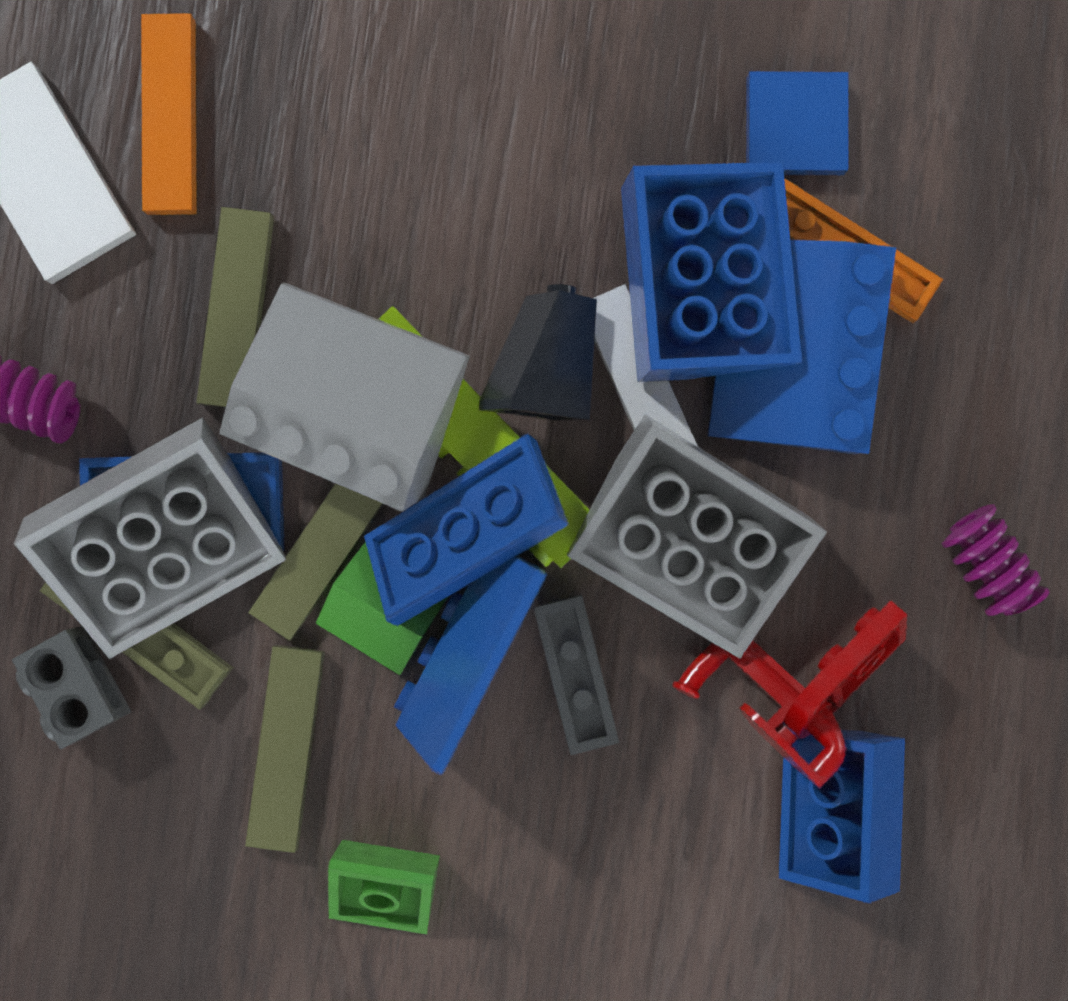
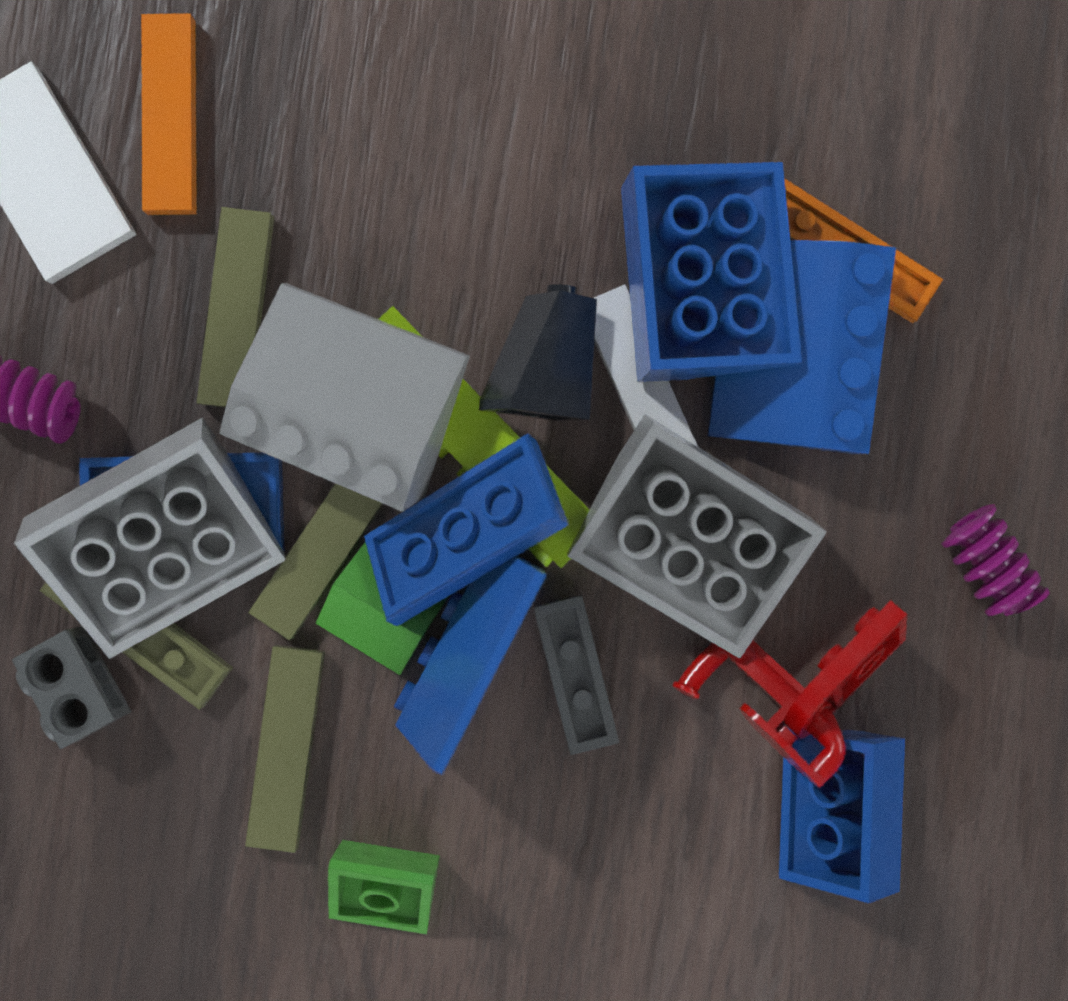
blue tile [746,71,848,175] -> none

